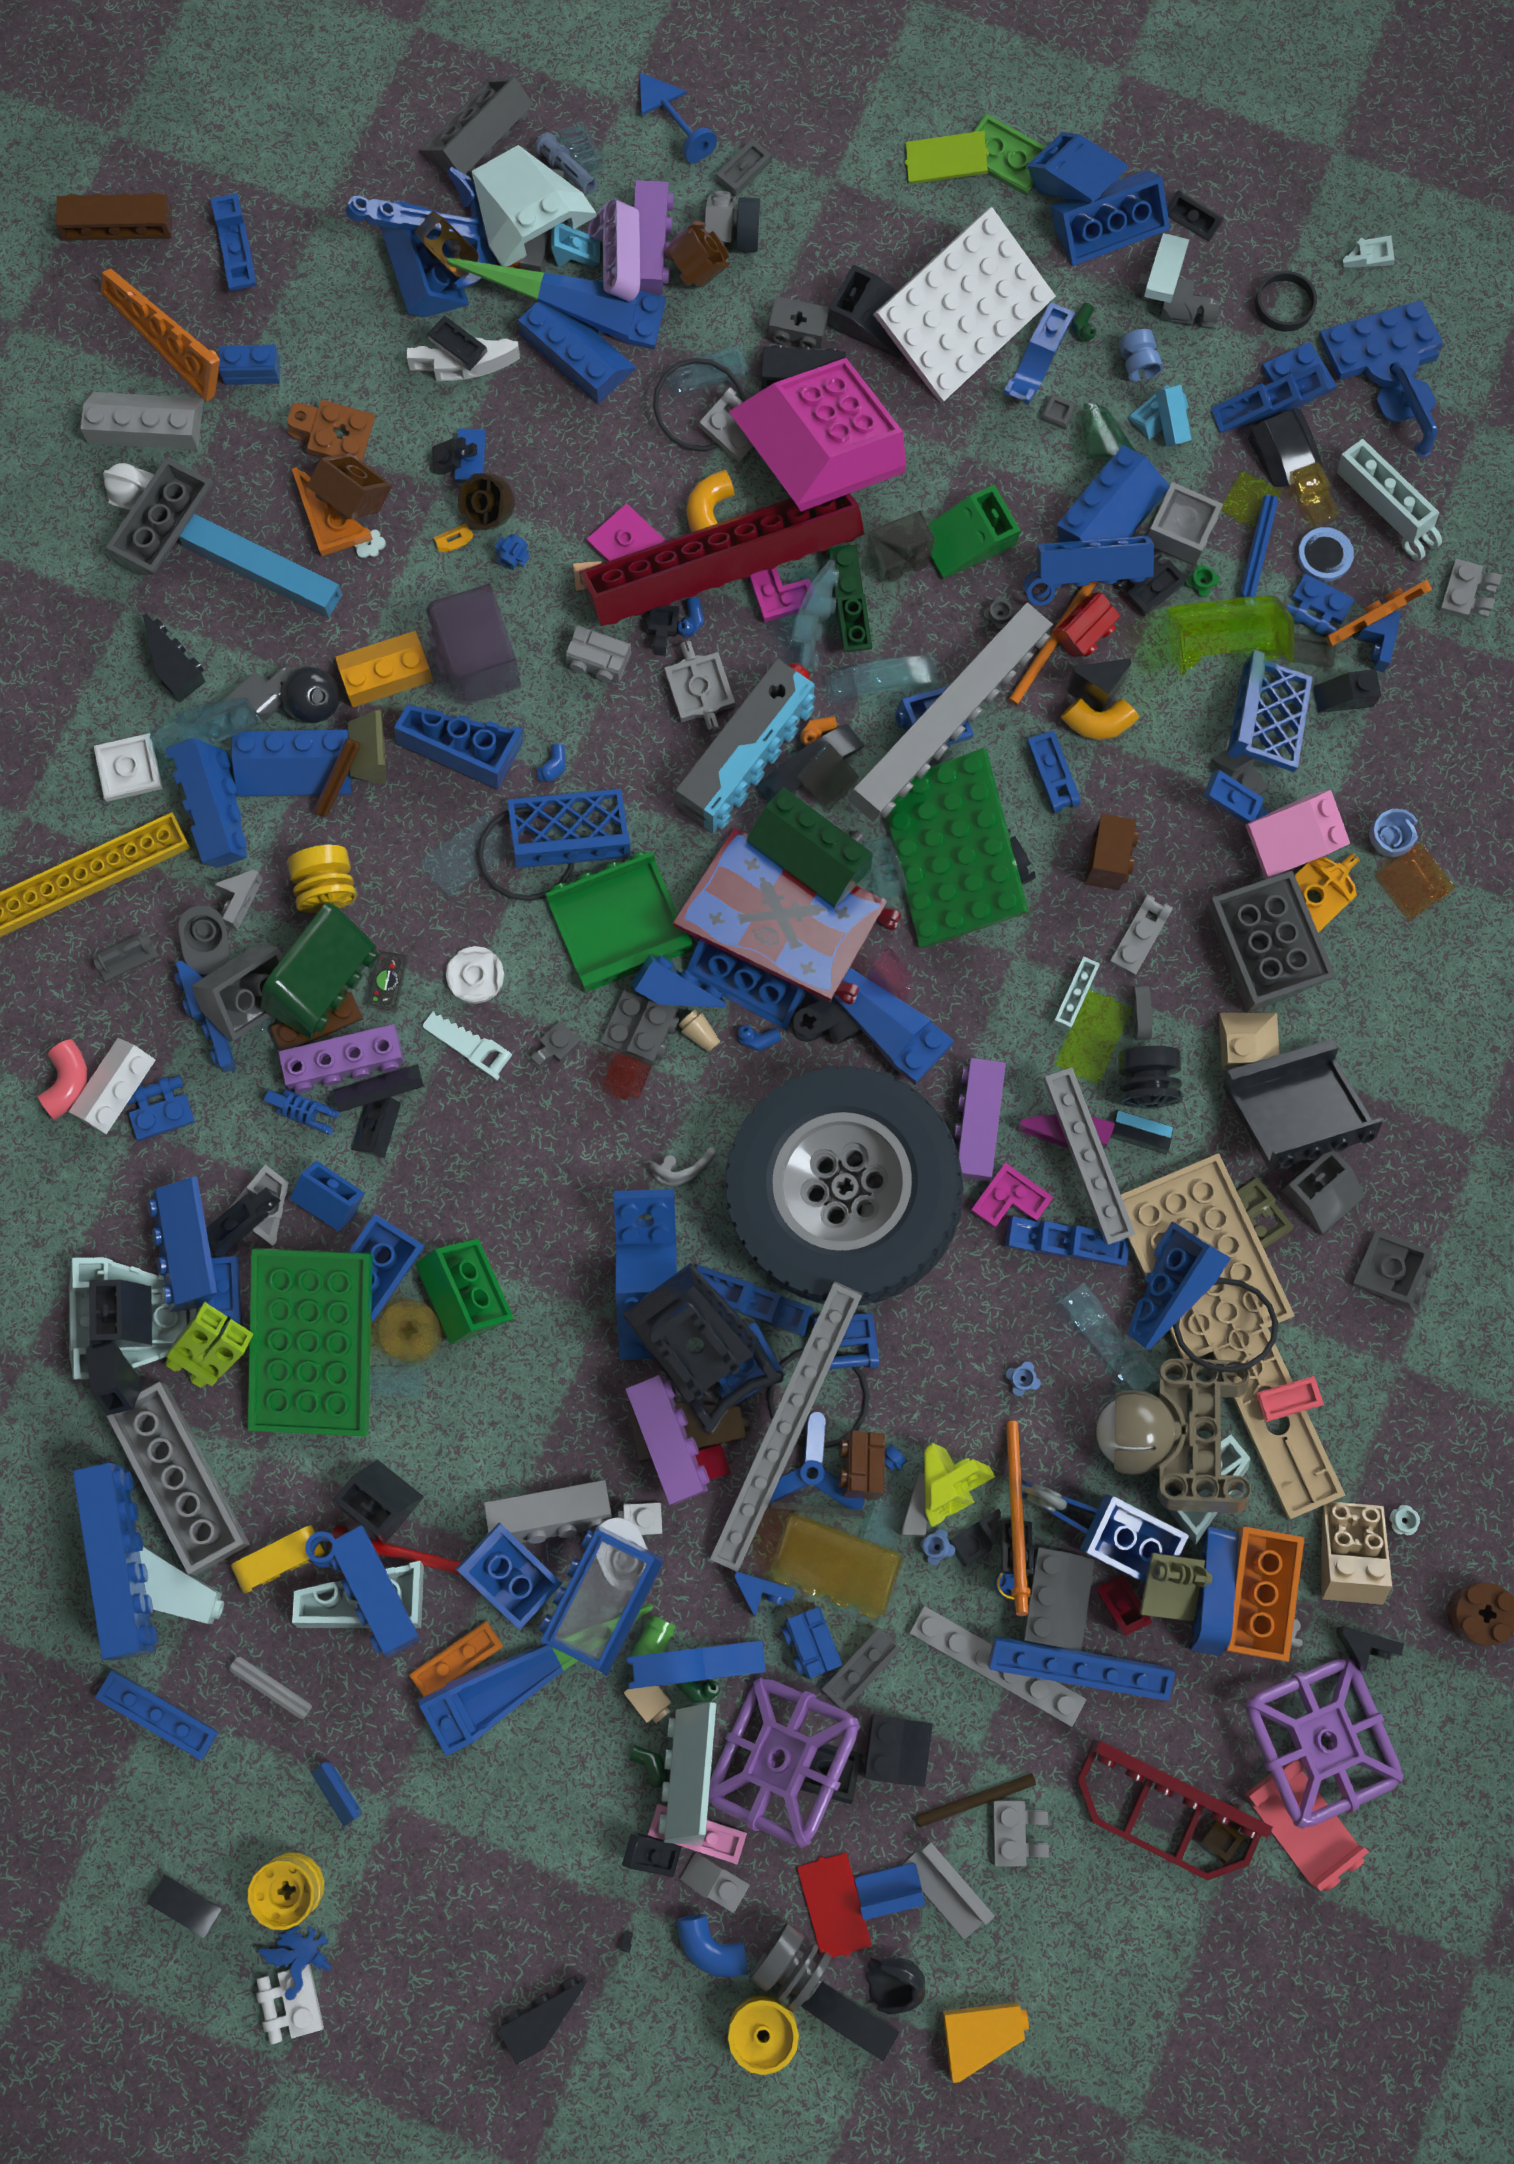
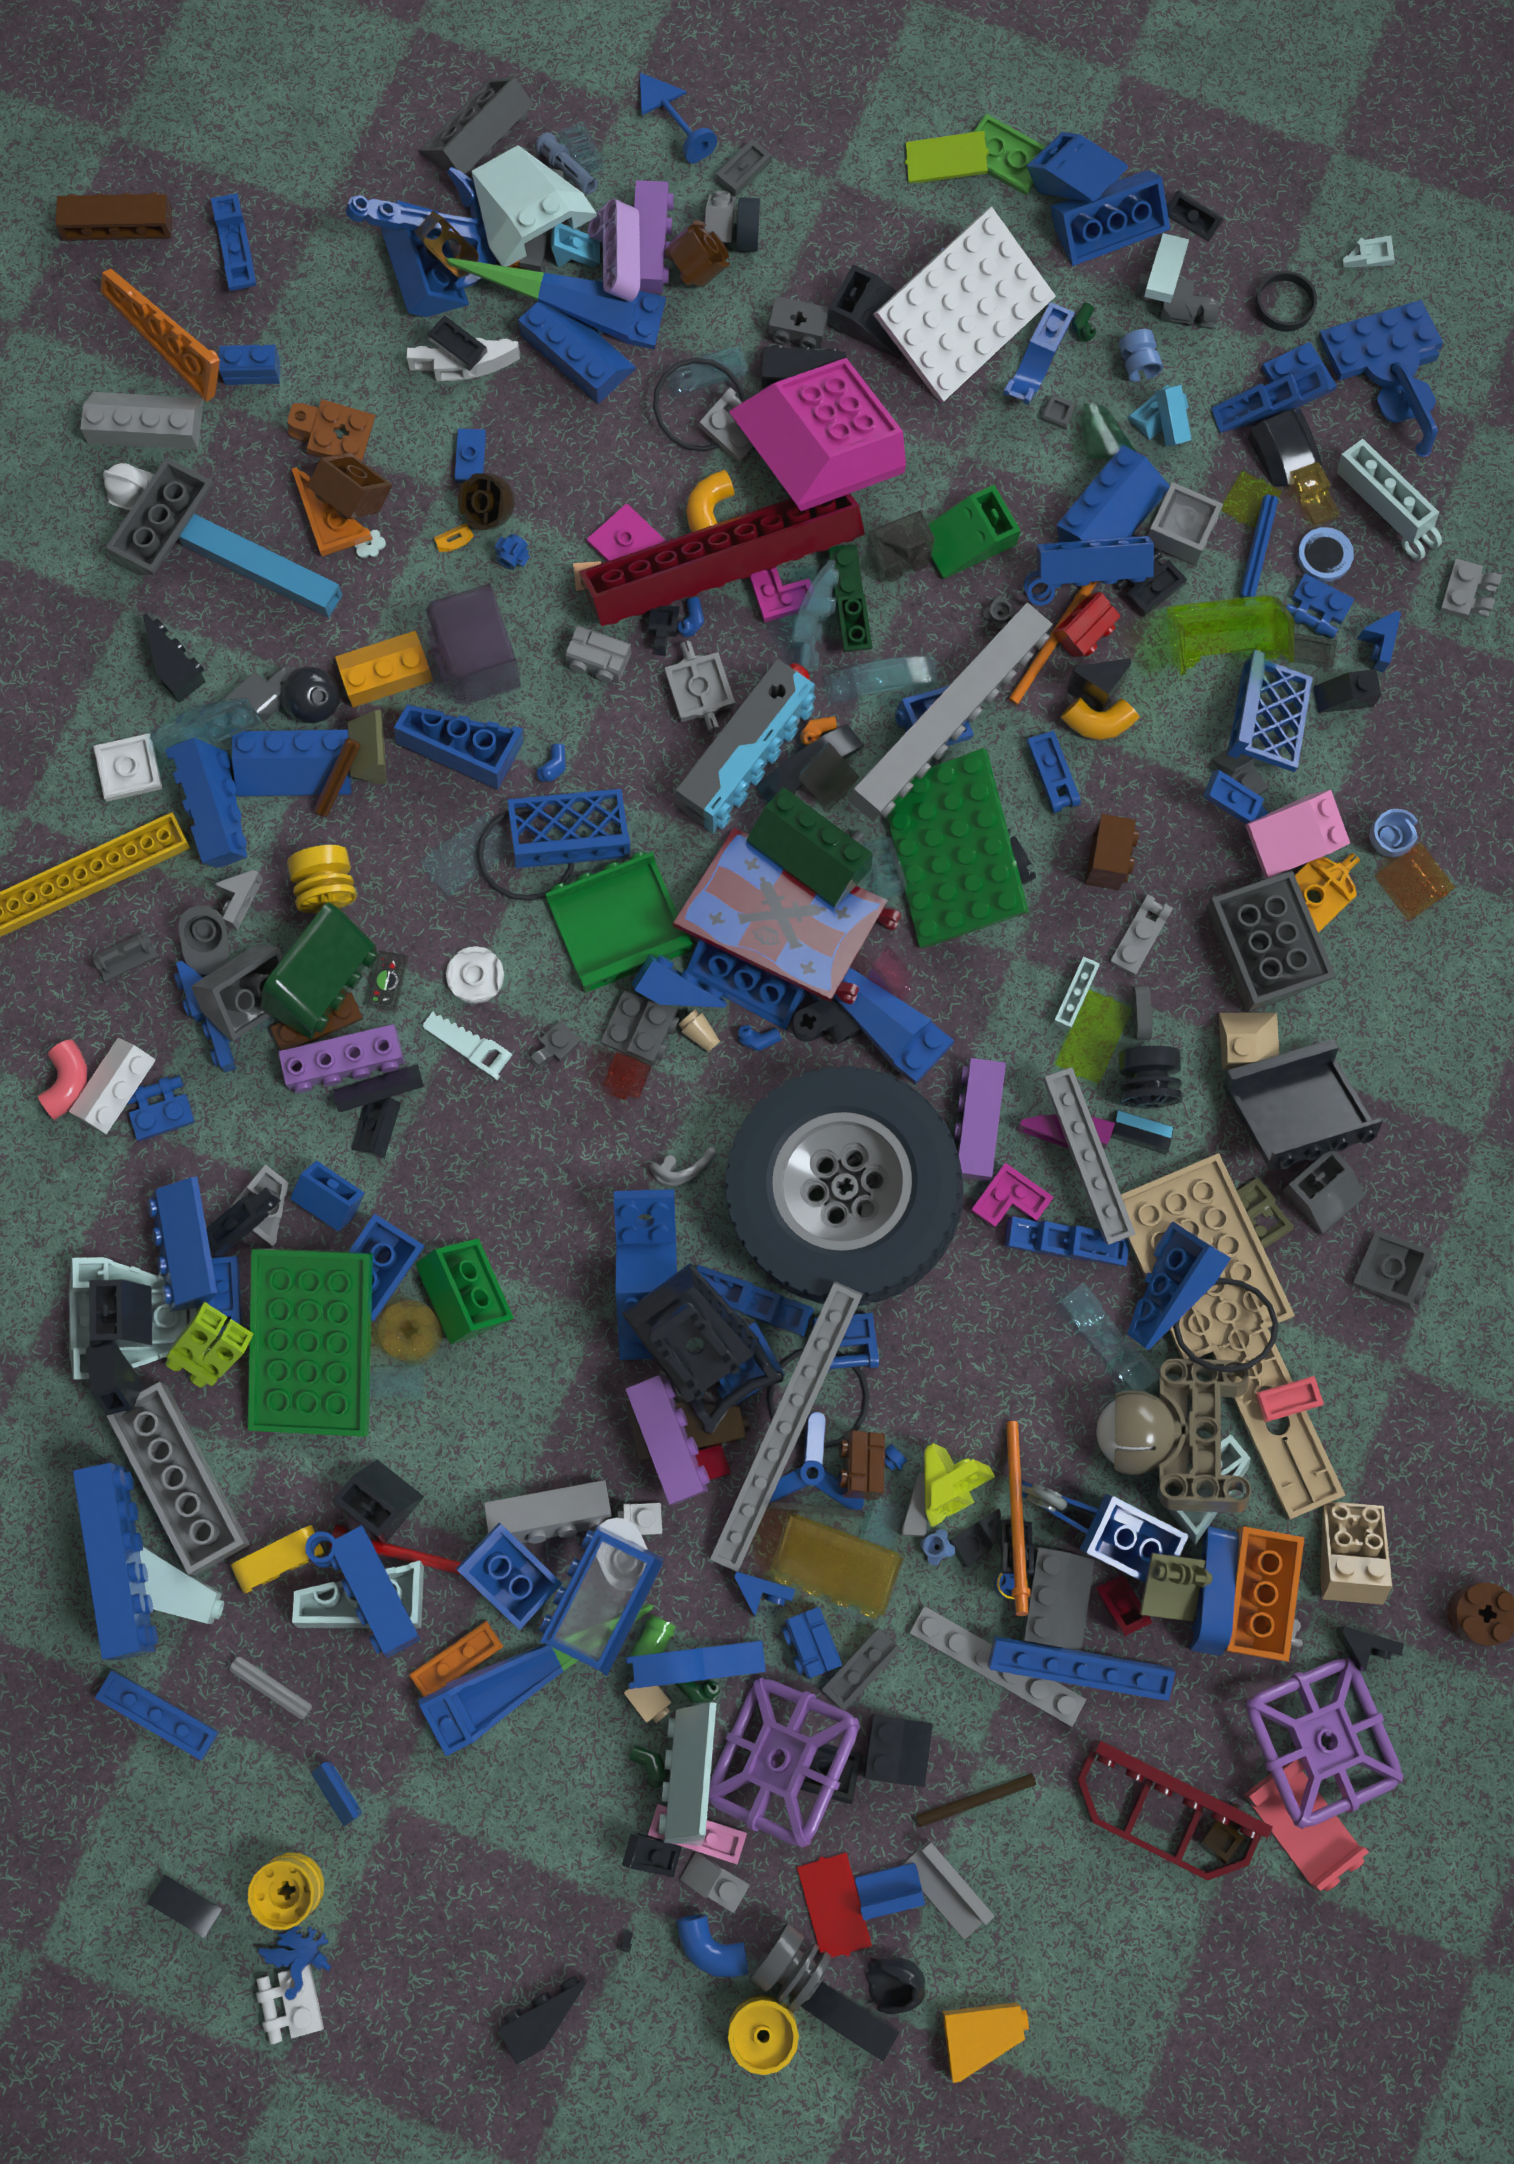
blue hinge [264,1089,341,1136] -> none
black plate [432,437,477,475] -> none
light grey plate [993,1801,1049,1866] -> none
medium blue plate [1006,1362,1041,1396] -> none
green plate [1186,565,1220,597] -> none
orange wing [1325,580,1432,647] -> none
light aqua plate [1390,1505,1420,1536] -> none

